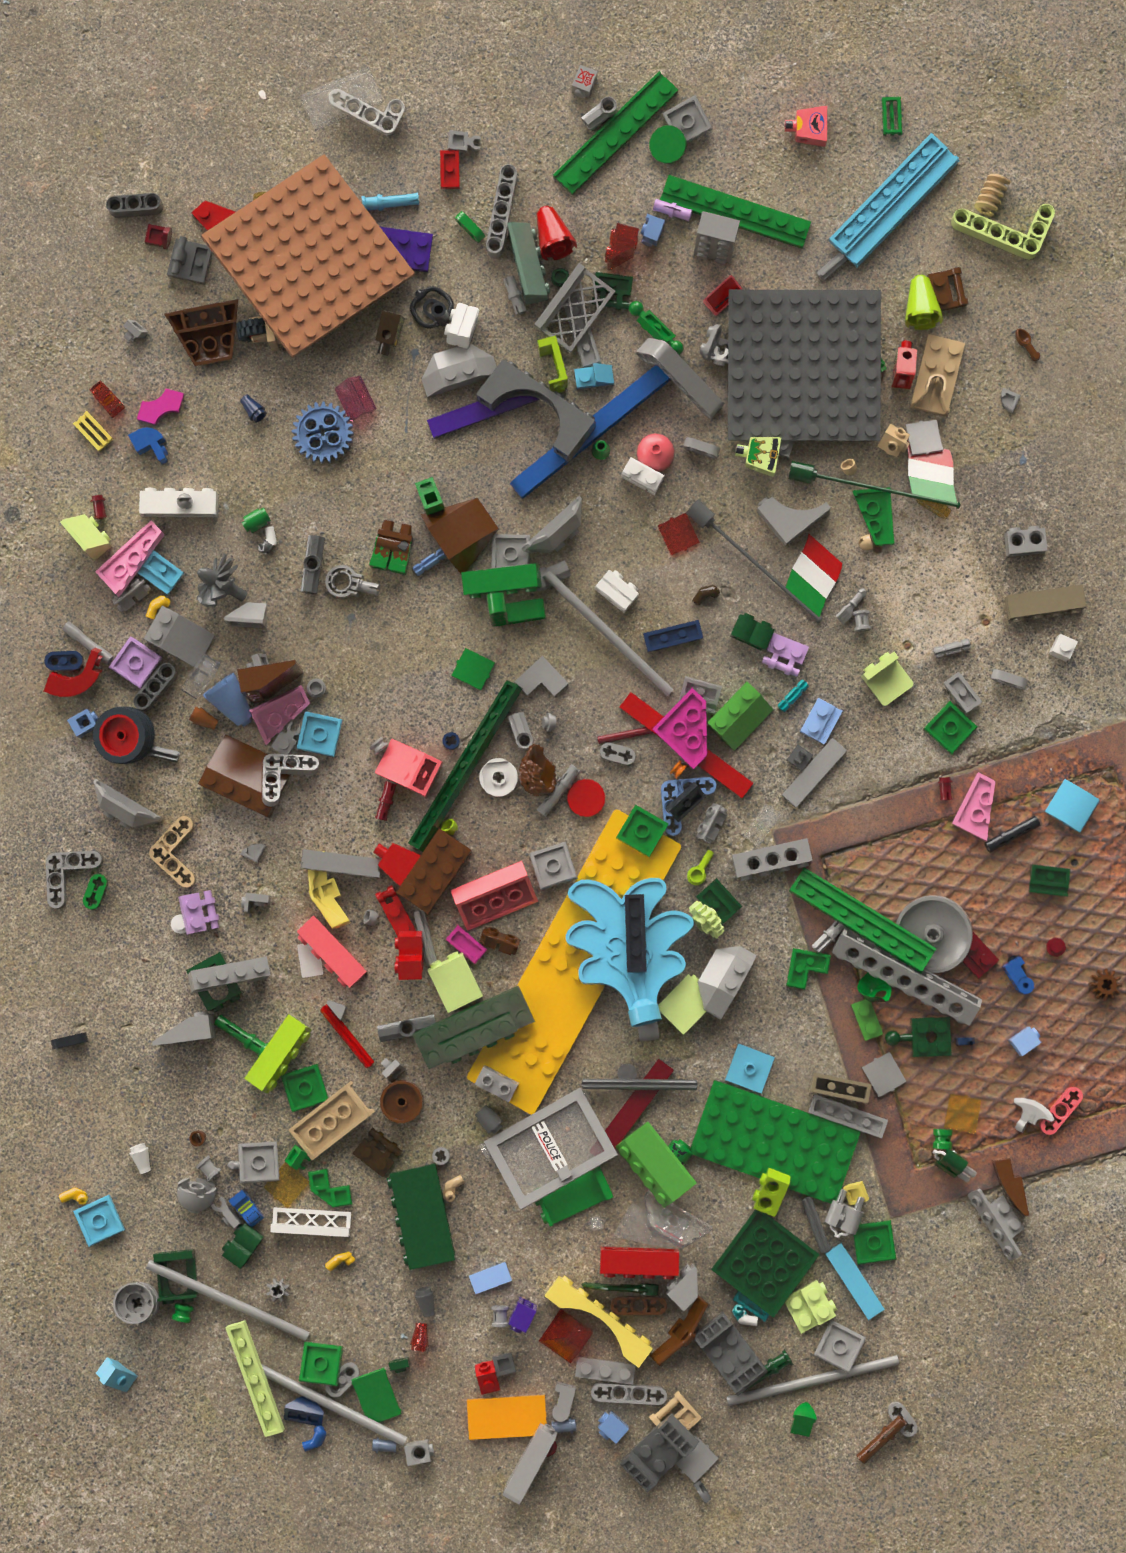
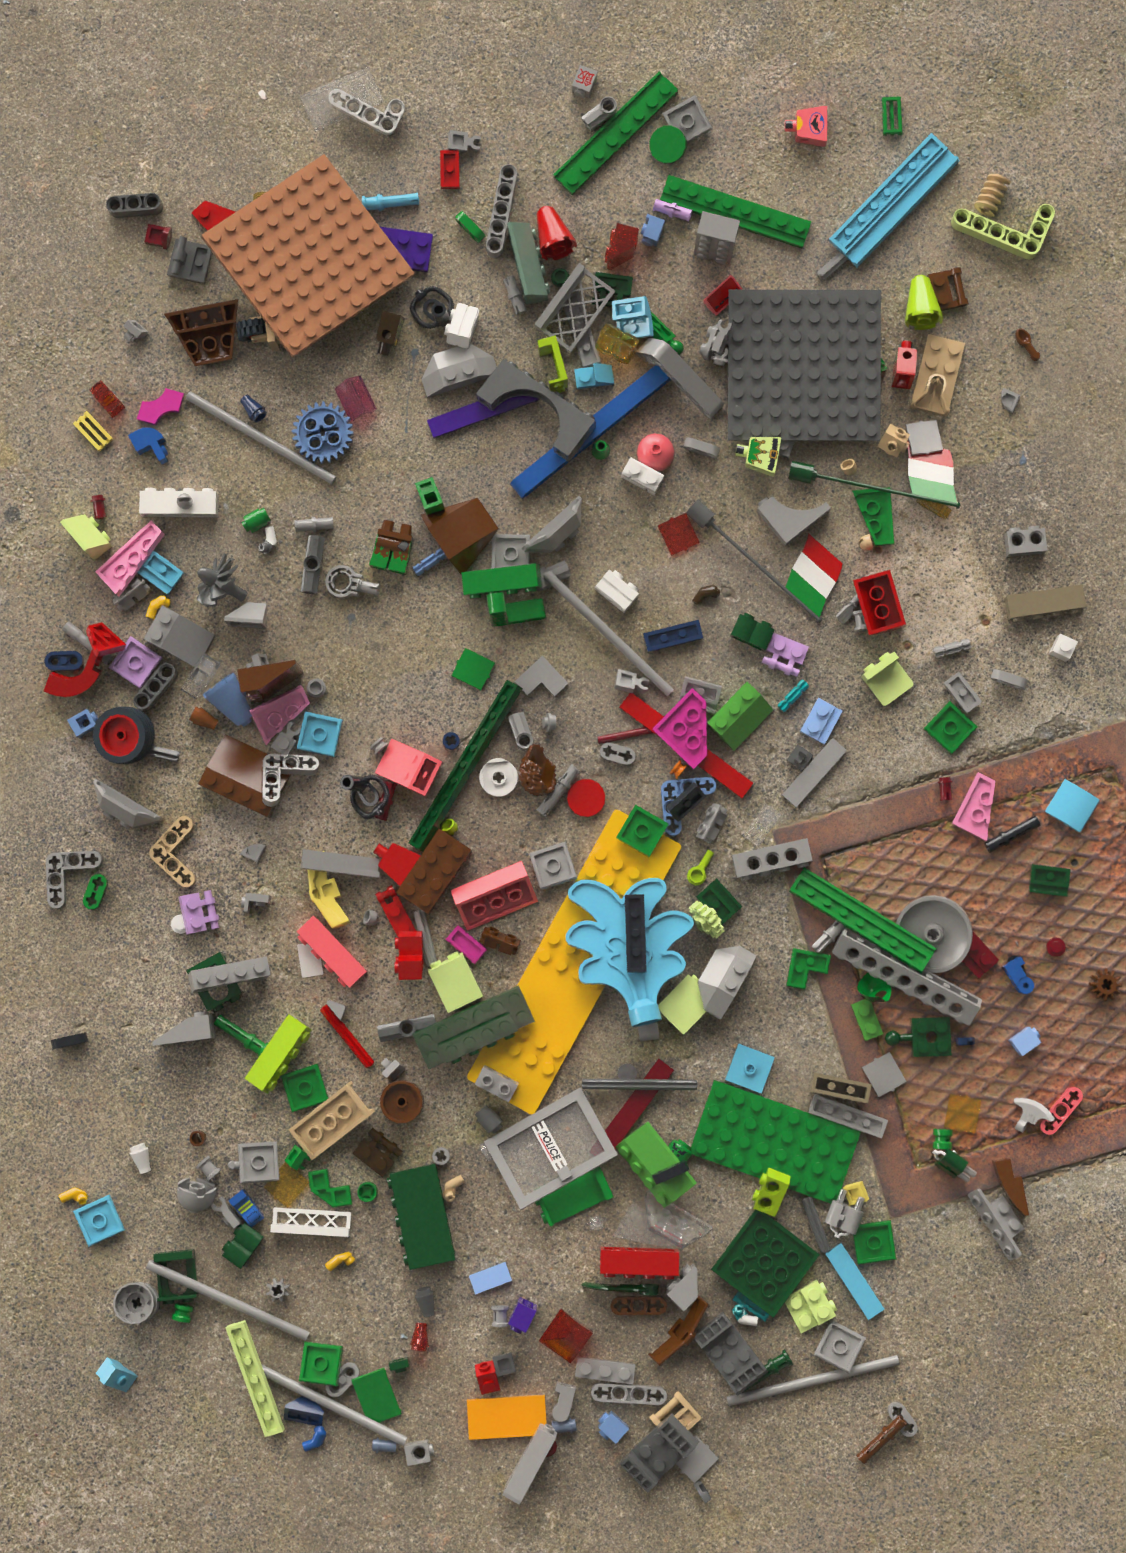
light yellow arch [545,1276,653,1368] -> none
green tile [790,1402,817,1437] -> none
none -> red wing [86,622,126,657]
none -> light grey piece [186,391,336,485]
none -> light grey pin [294,517,334,532]
none -> black piece [340,774,390,820]
none -> green wheel [357,1181,378,1202]
none -> clear yellow brick [595,324,639,364]
none -> medium azure slope [612,296,653,341]
none -> light grey plate [614,669,649,694]
none -> black beam [652,1160,689,1185]
none -> light grey plate [711,319,733,356]
none -> red slope [853,569,906,636]

